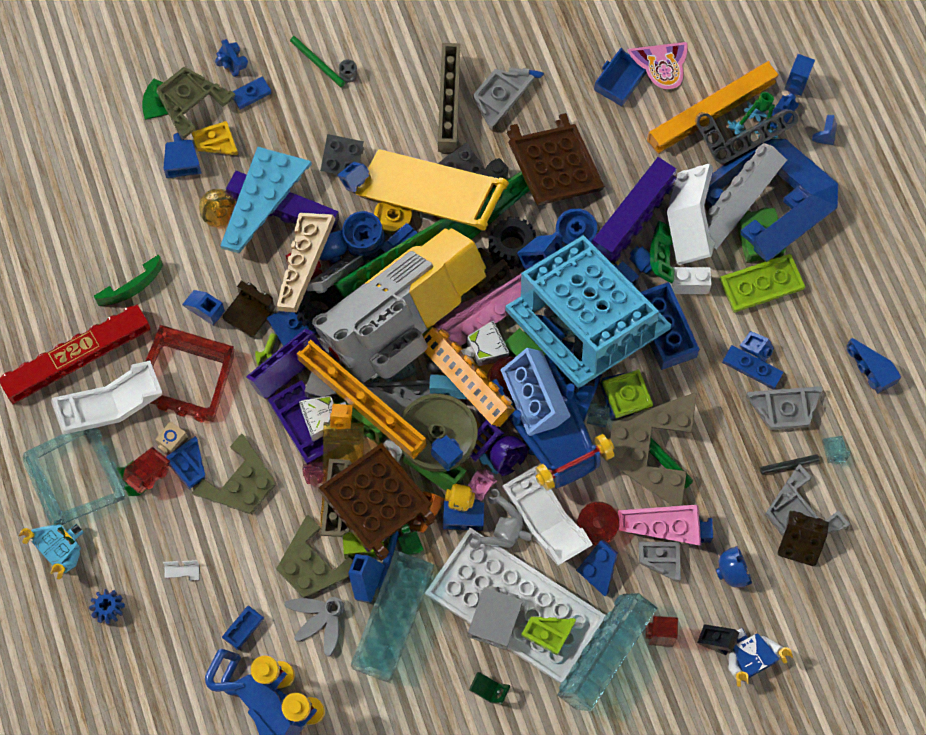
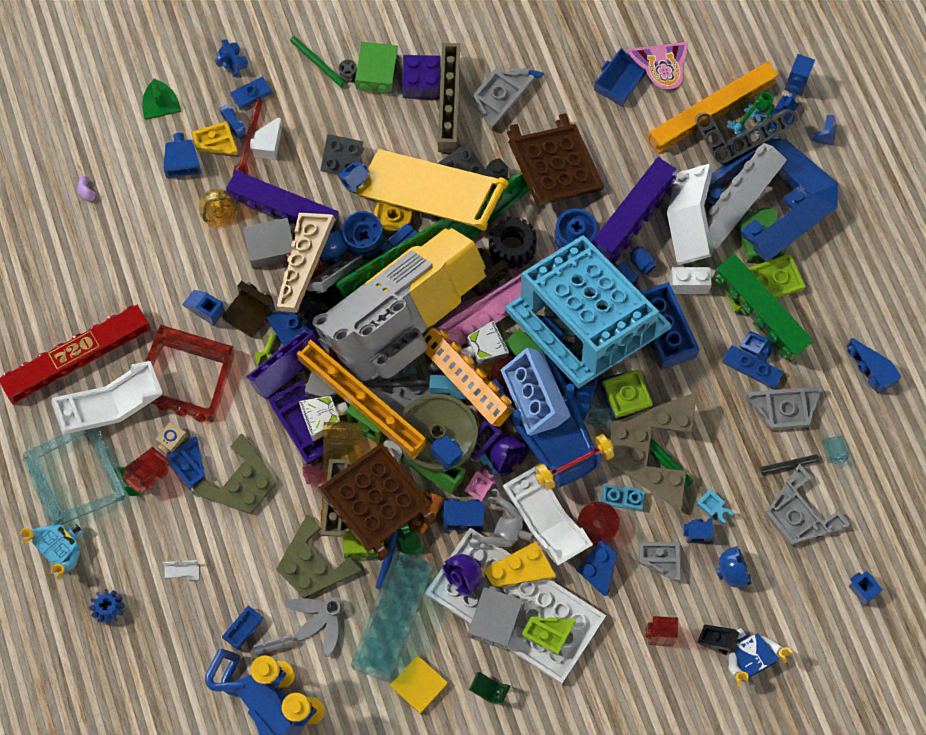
green slope [94,254,163,306] -> none
olive wing [156,67,235,140] -> none
medium azure wing [220,147,312,254] -> none
light orange bracket [330,404,353,430] -> none
blue slope [348,554,385,603] -> none
yellow head [445,484,475,512] -> none
blue torso [517,232,563,269] -> none
clear light blue brick [557,593,657,711] -> none
bright pink wing [618,505,701,545] -> none
green slope [650,221,674,284] -> none
dark brown bracket [777,511,829,566] -> none
none -> lavender arm [77,176,96,201]
none -> blue plate [219,105,246,138]
none -> clear red piece [233,98,263,175]
none -> light grey brick [243,218,295,269]
none -> white slope [250,118,282,160]
none -> light grey axle [253,635,294,656]
none -> bright green brick [355,41,398,94]
none -> yellow tile [390,655,448,714]
none -> dark purple brick [403,55,441,99]
none -> dark purple cylinder [443,554,482,596]
none -> yellow wing [483,542,556,588]
none -> medium azure slope [600,484,645,511]
none -> medium azure plate [696,489,733,525]
none -> green brick [713,253,813,362]
none -> blue brick [848,571,883,606]

